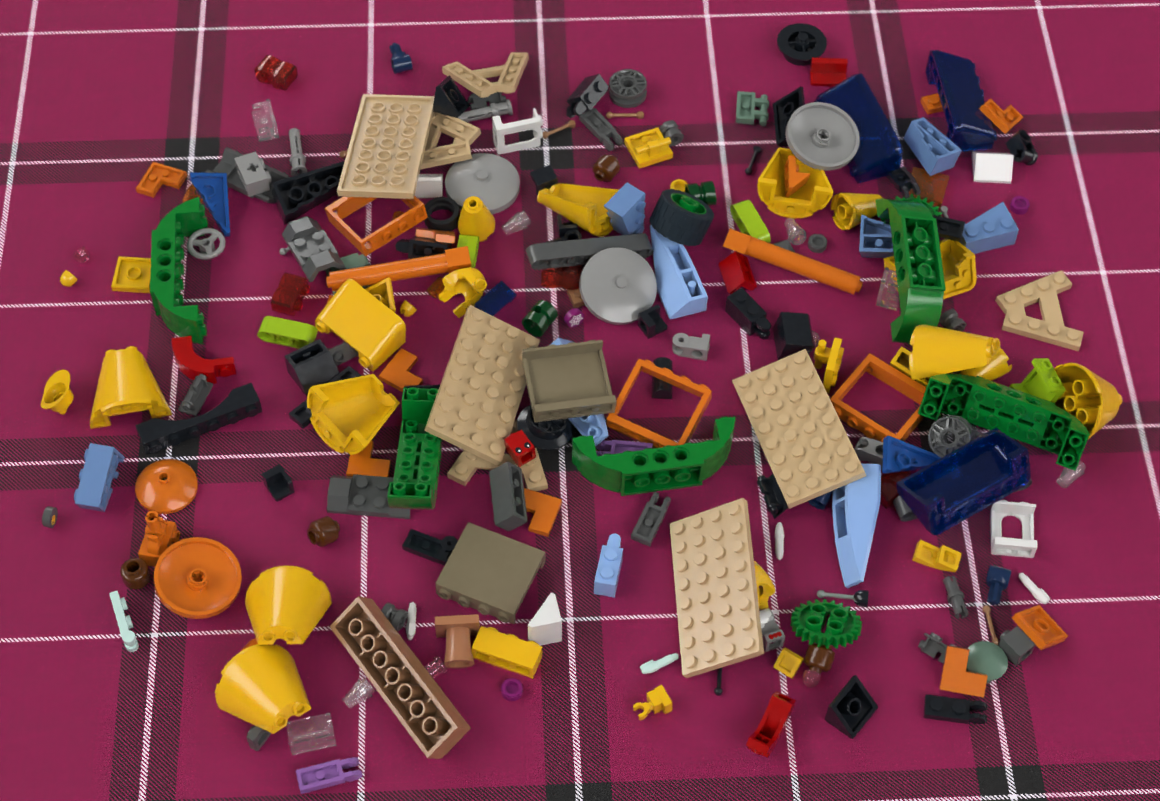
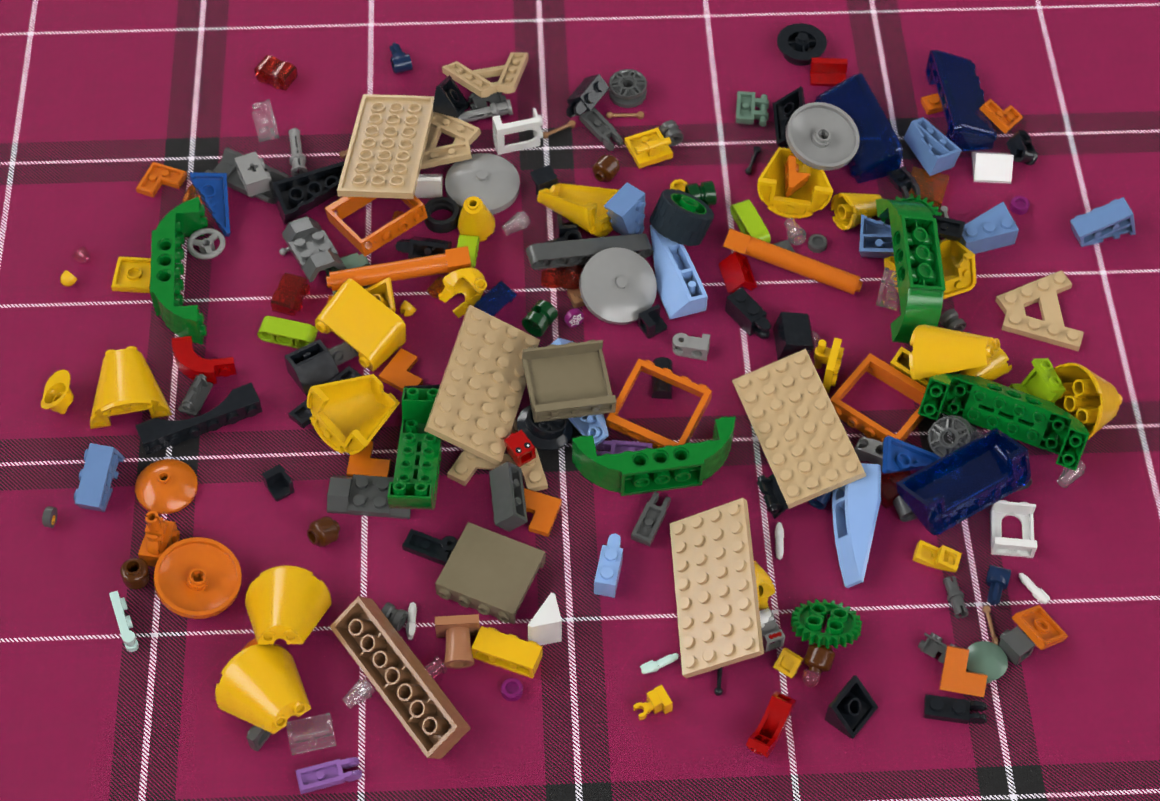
orange tile [415,227,455,244] -> none
hinge [817,590,869,607] -> none
none -> medium blue wedge [1070,197,1136,247]

